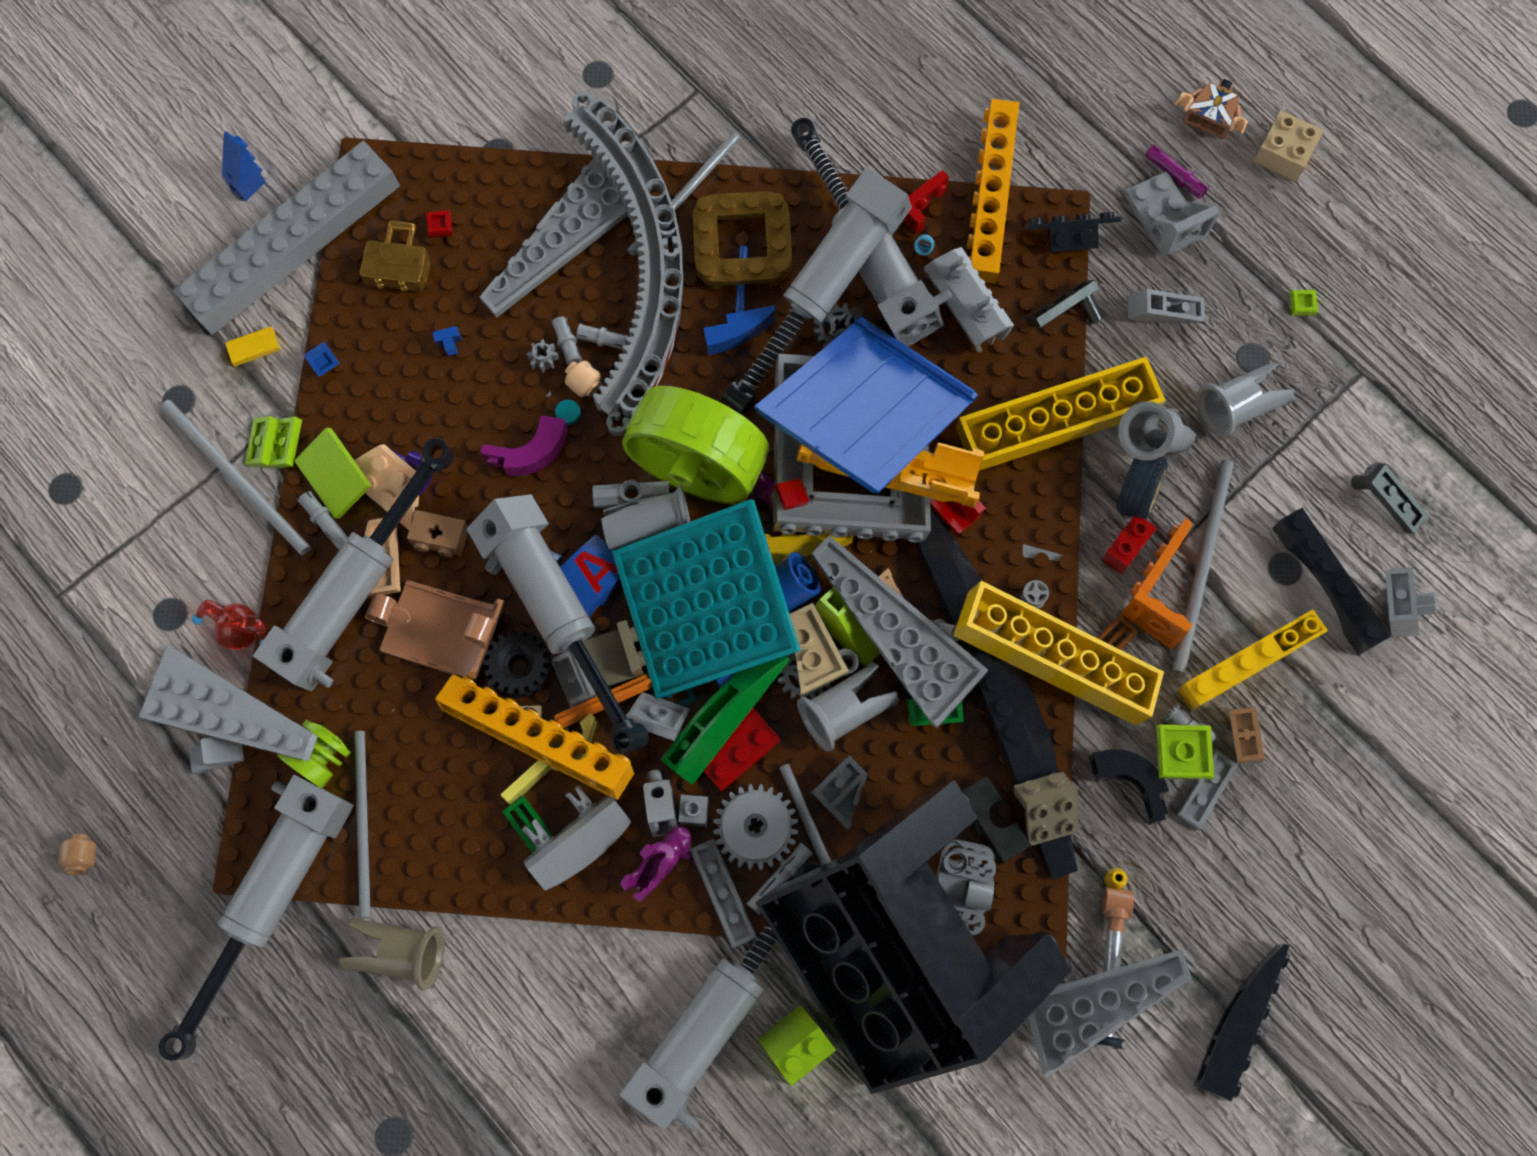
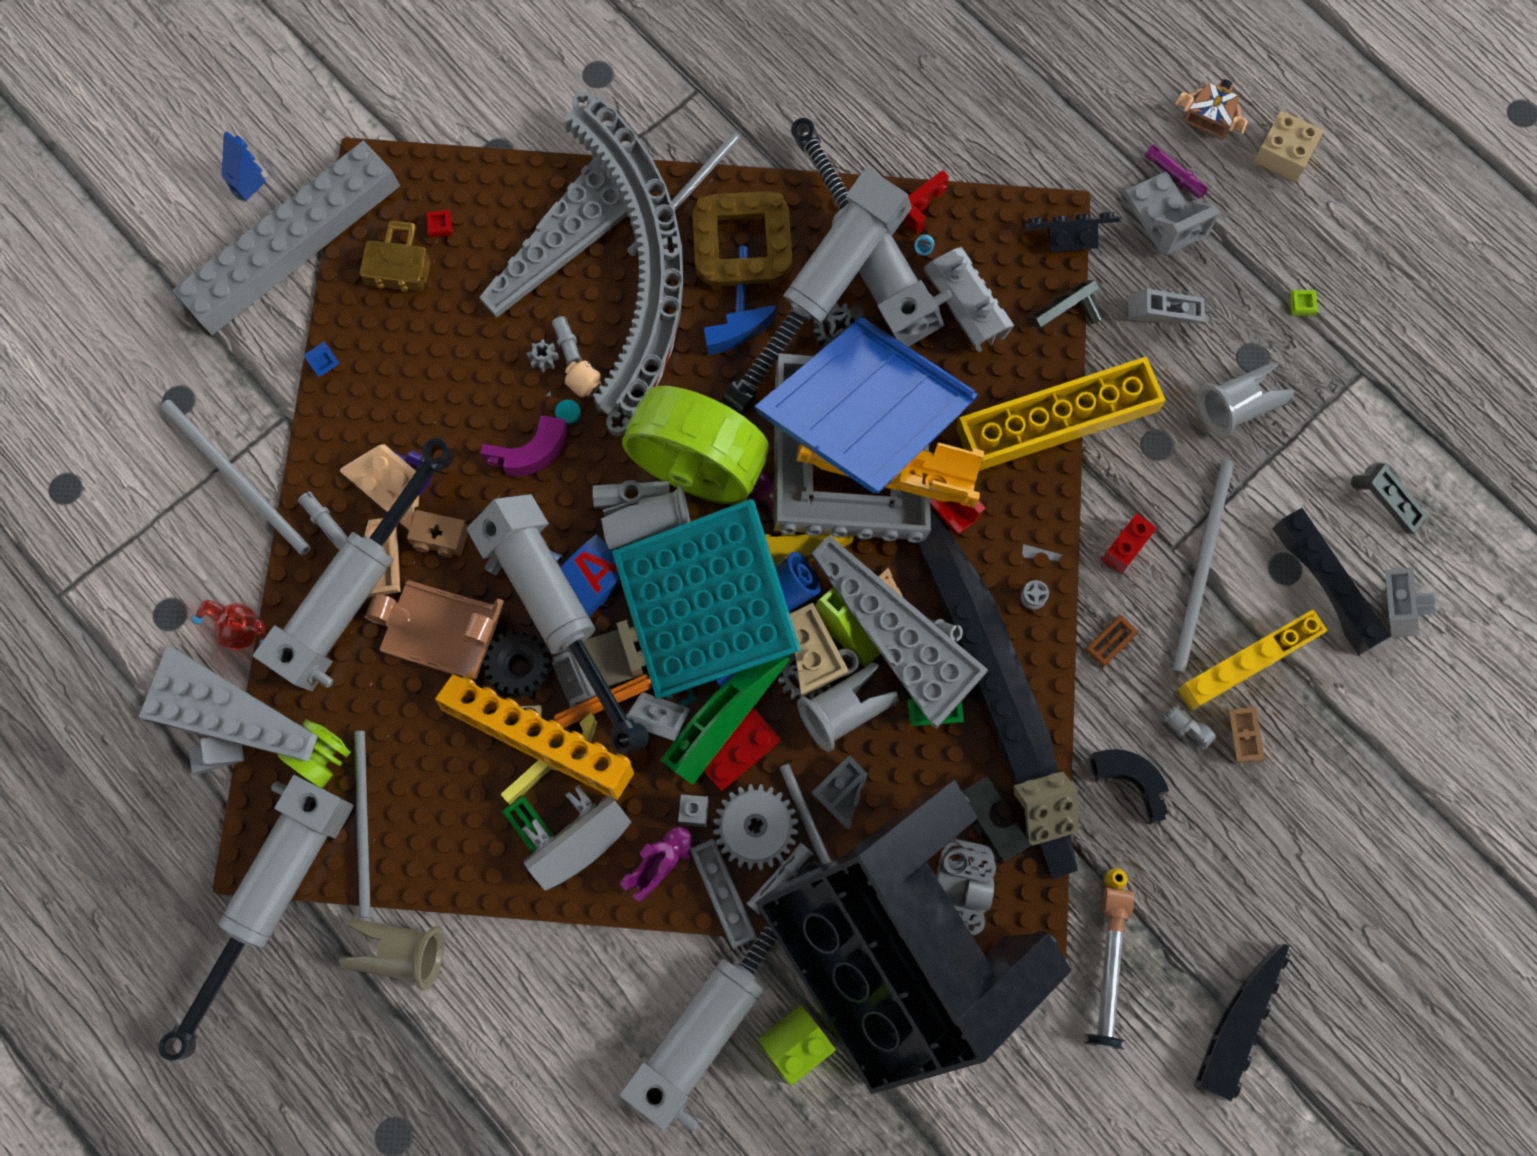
medium nougat head [58,834,97,875] -> none
yellow tile [225,326,281,367] -> none
lime slope [245,416,302,468] -> none
lime tile [295,428,372,518] -> none
blue tile [432,326,462,356] -> none
light grey pin [576,324,628,350] -> none
light grey torso [643,770,678,838] -> none
red tile [775,478,810,511] -> none
yellow brick [953,581,1164,726] -> none
light orange brick [967,98,1020,284] -> none
light grey wing [1028,949,1192,1078] -> none
black wheel [1116,457,1168,519] -> none
light grey piece [1119,402,1196,460] -> none
orange bracket [1121,518,1193,649] -> none
lime tile [1156,725,1214,780] -> none
light grey tile [1175,749,1239,830] -> none

